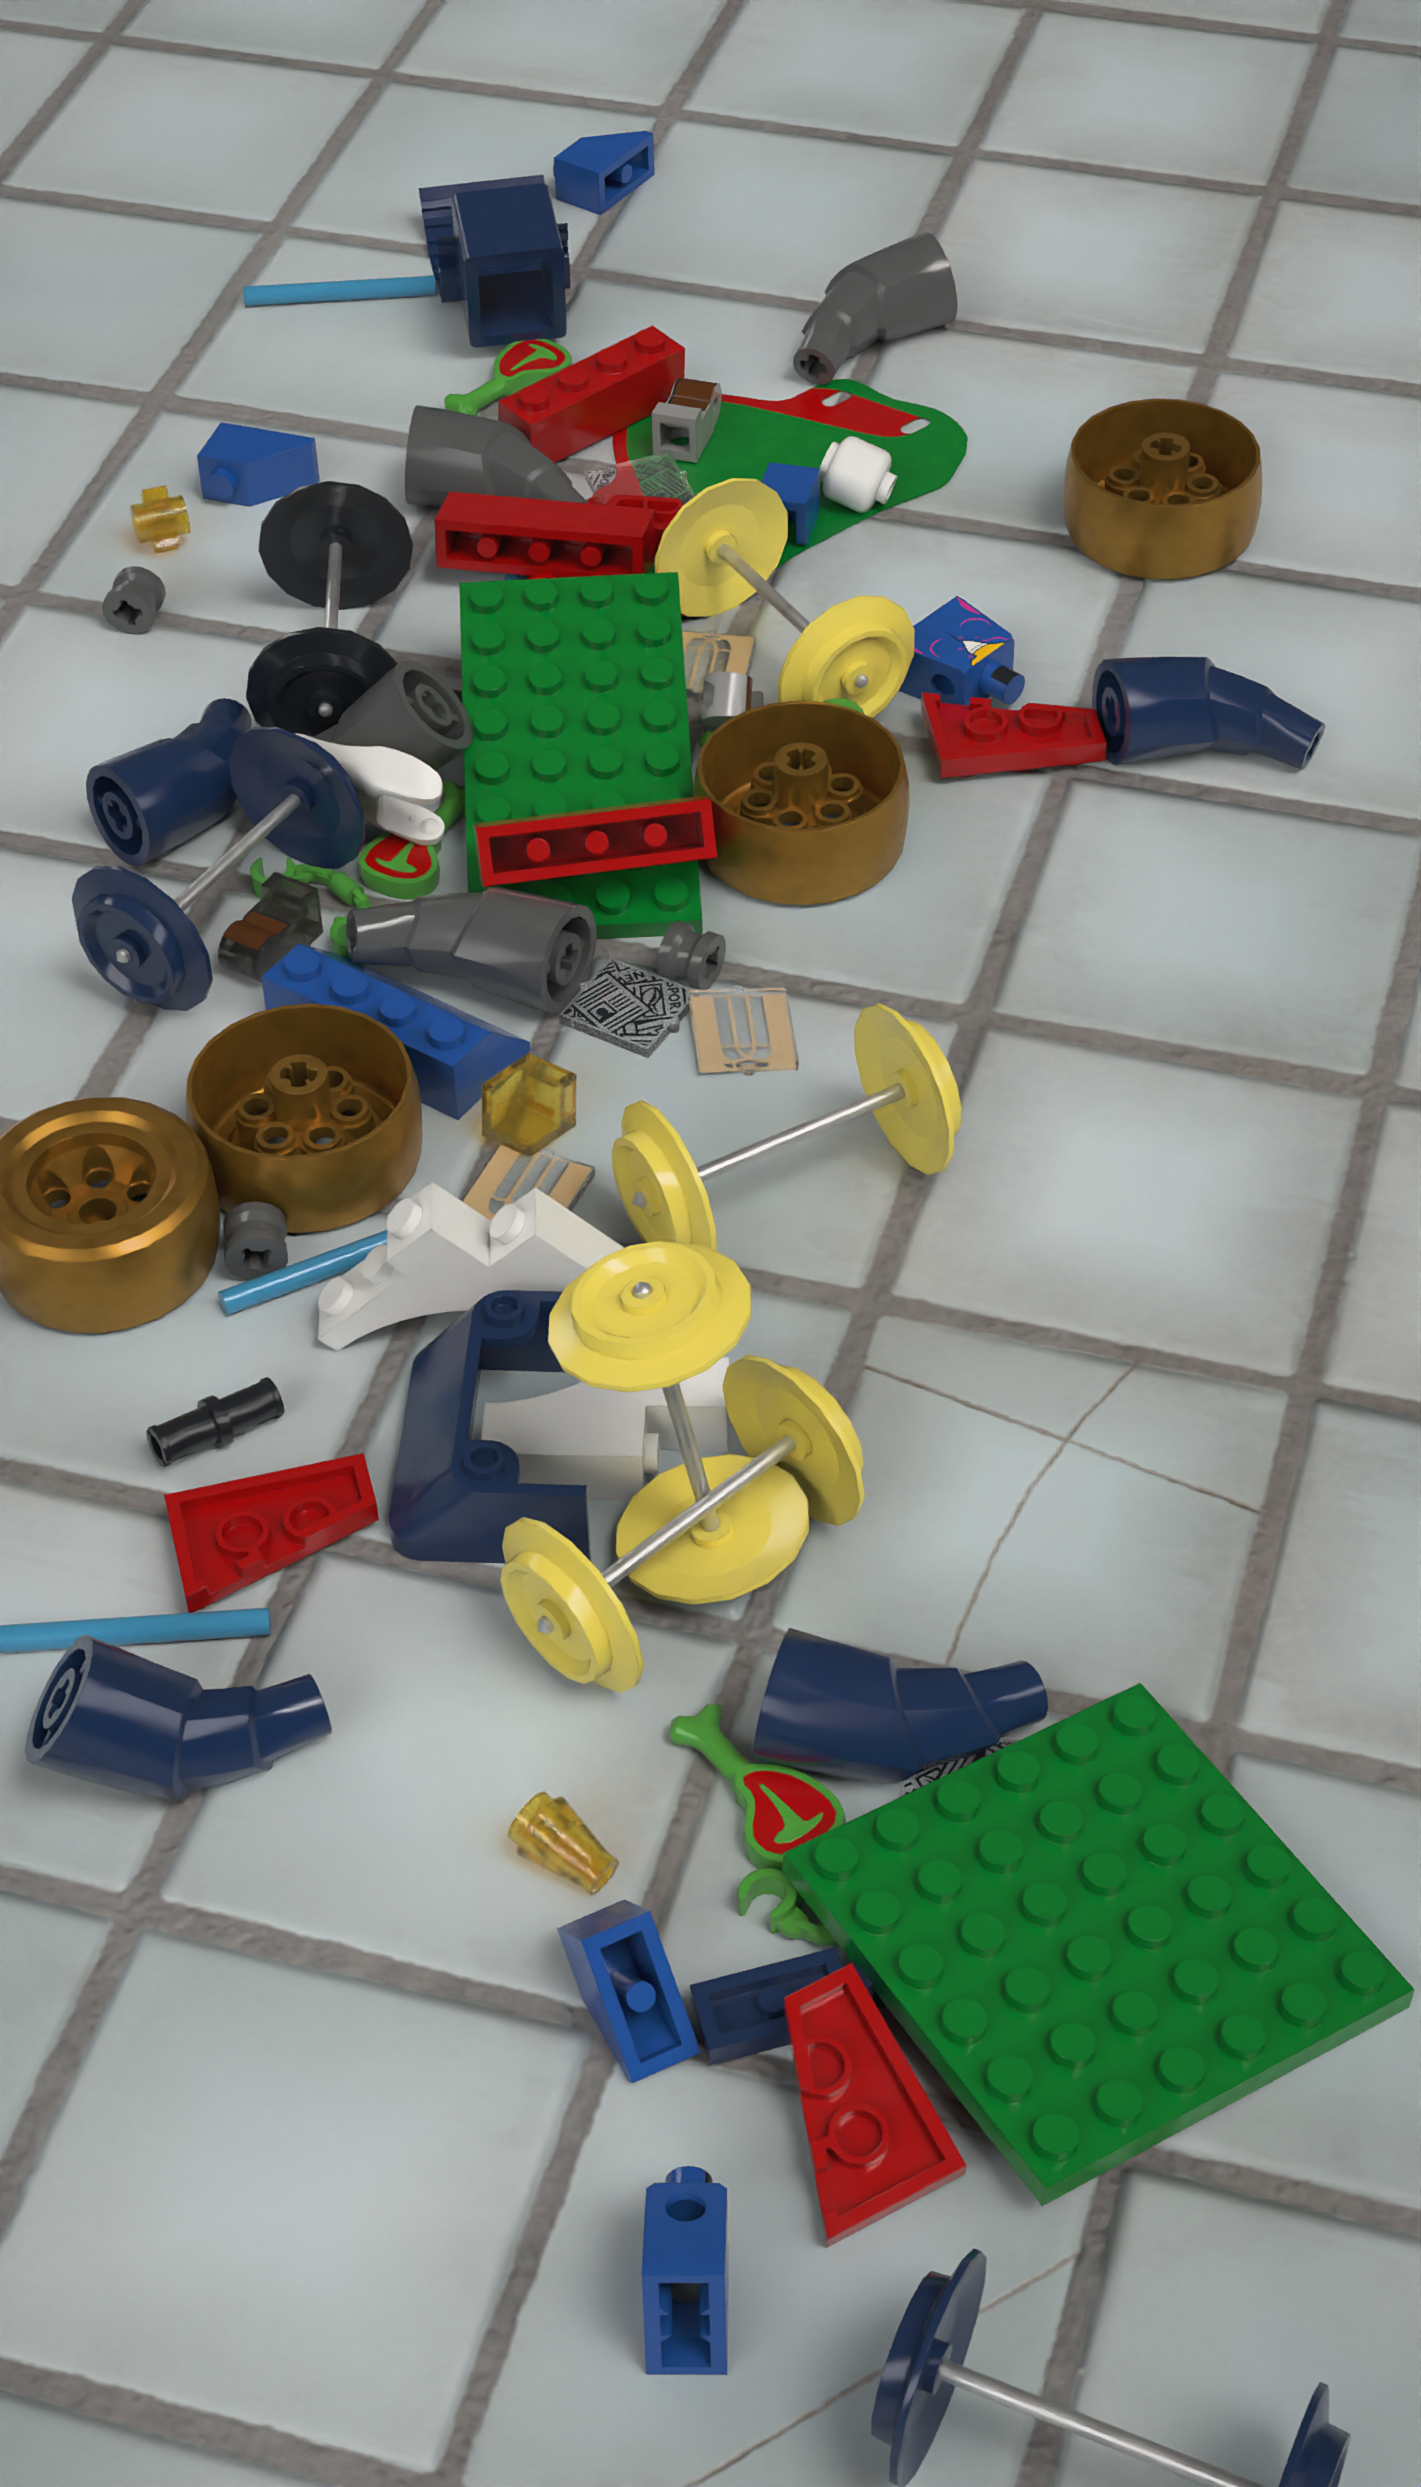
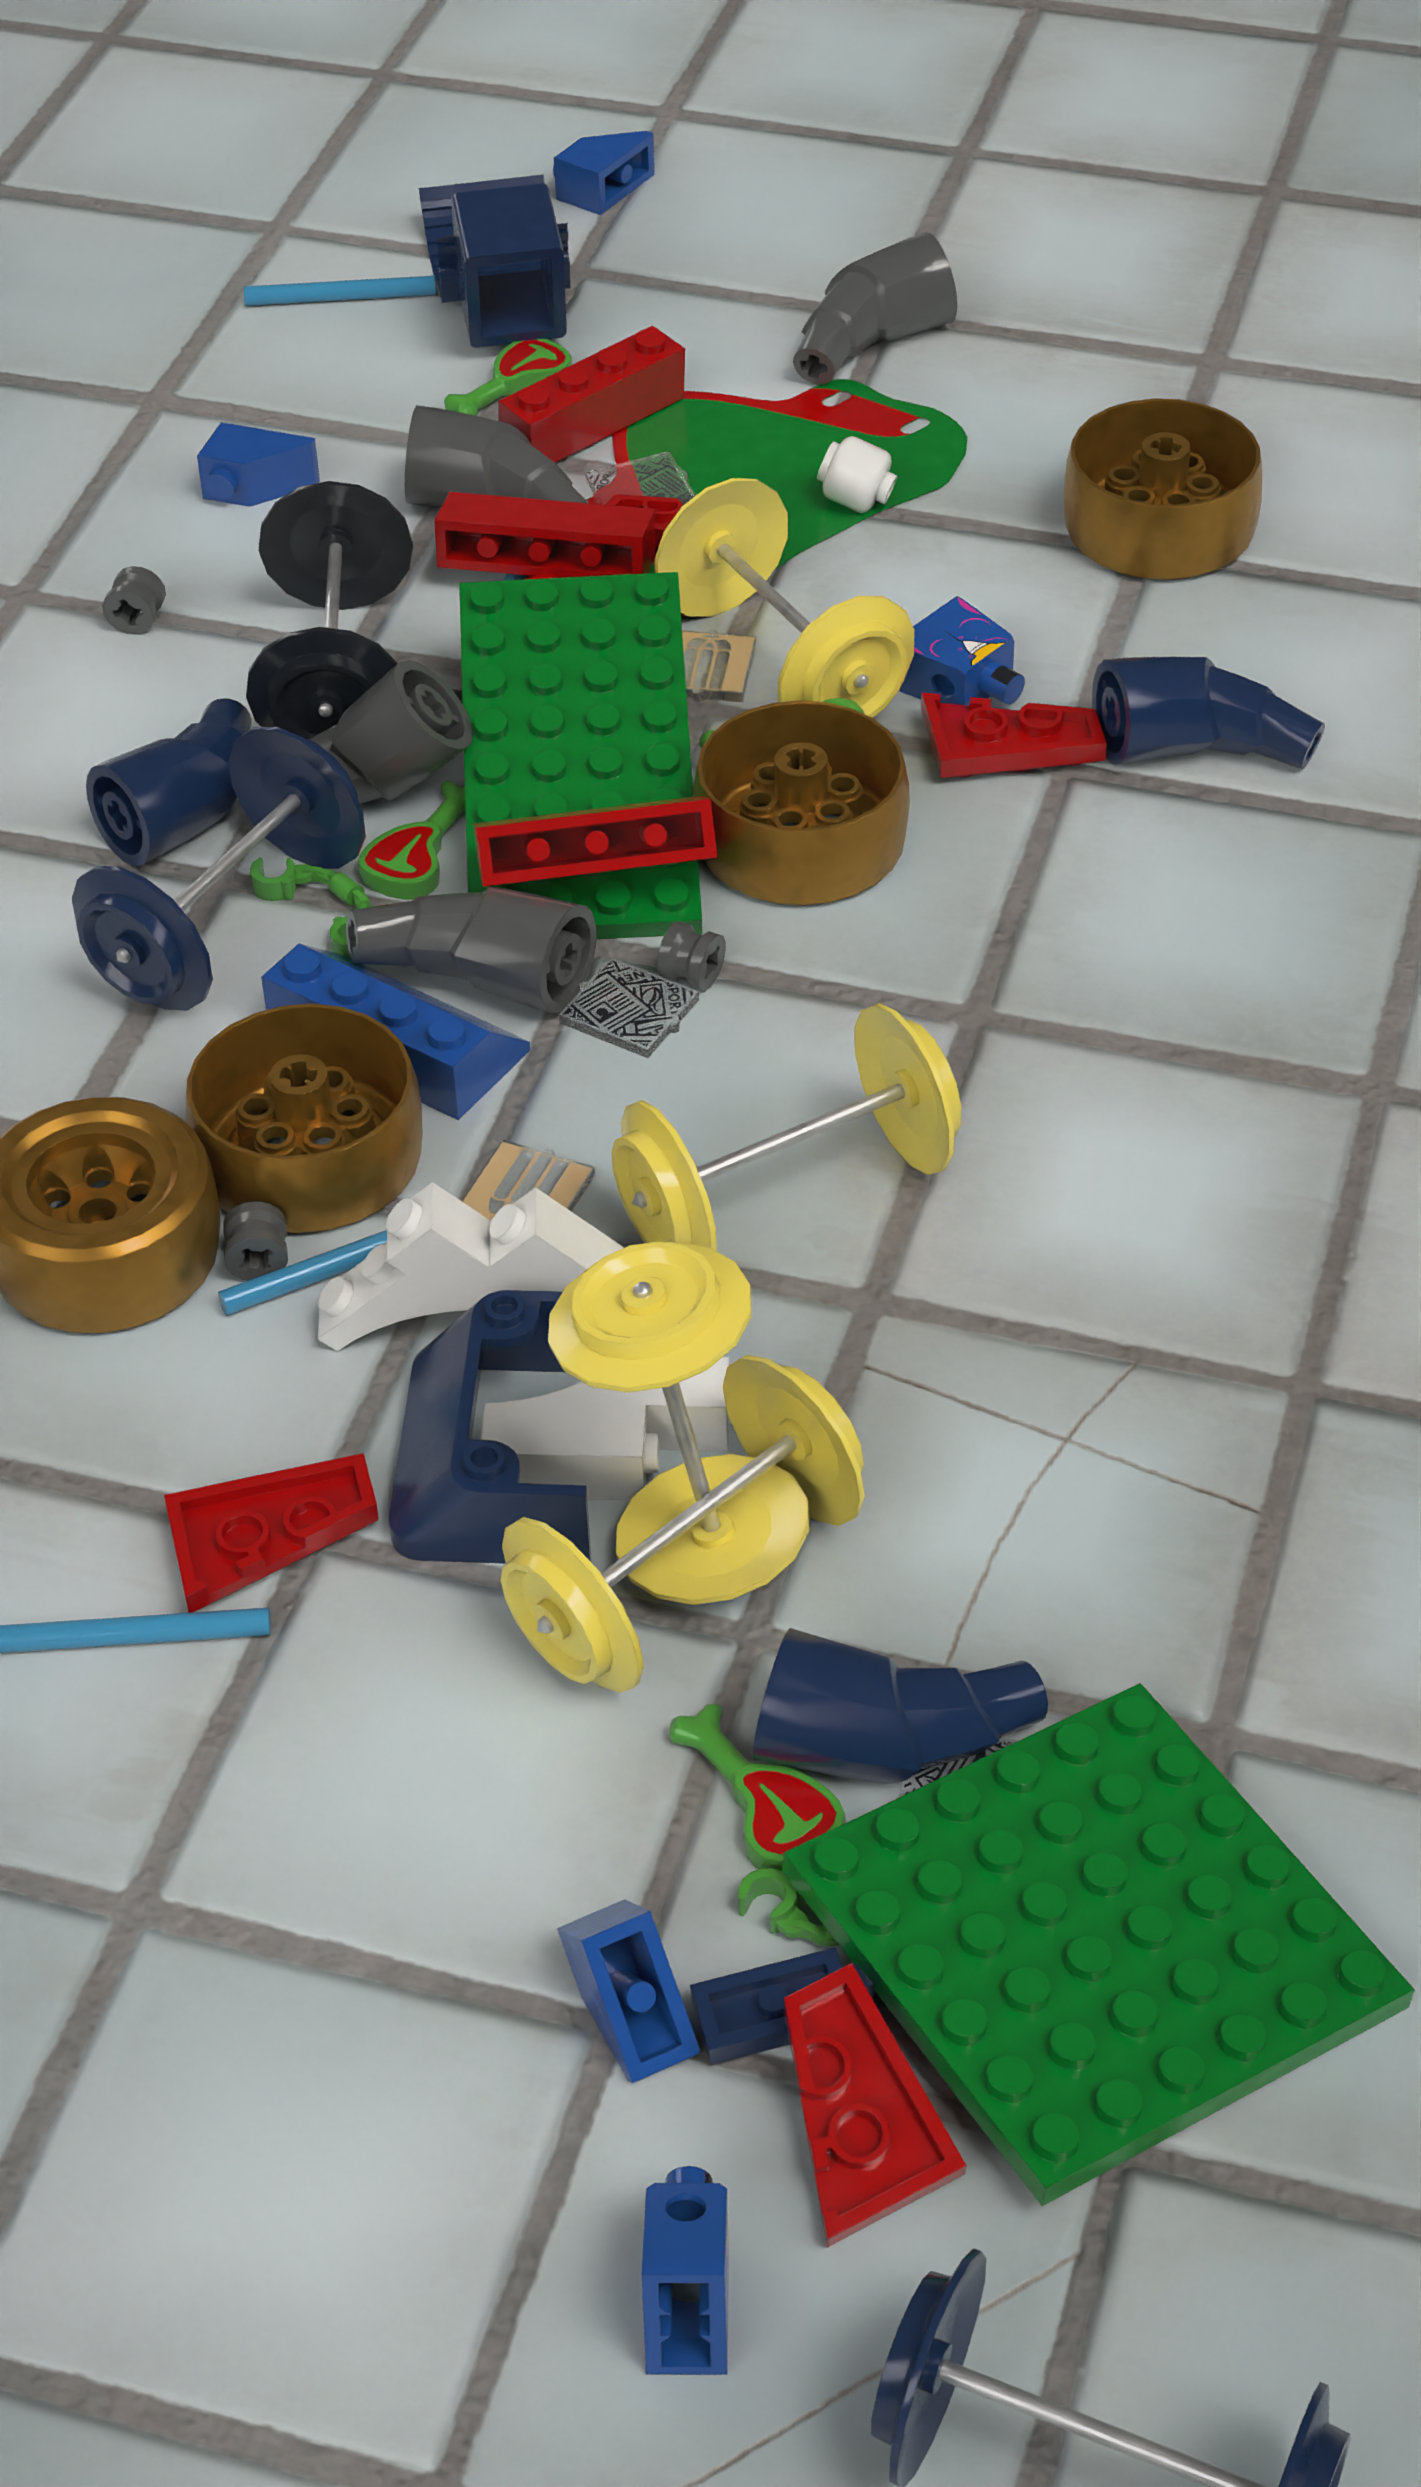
dark blue piece [25,1634,332,1803] -> none
clear yellow gear [130,485,190,553] -> none
black pin [146,1377,285,1467] -> none
clear smoke leg [218,872,323,983] -> none
white animal [296,733,445,846] -> none
clear yellow panel [482,1053,577,1156] -> none
clear yellow cone [508,1791,619,1895] -> none
light grey leg [652,377,722,463] -> none
clear piece [688,985,799,1076] -> none
light grey leg [701,672,764,733] -> none
blue panel [761,462,820,545] -> none

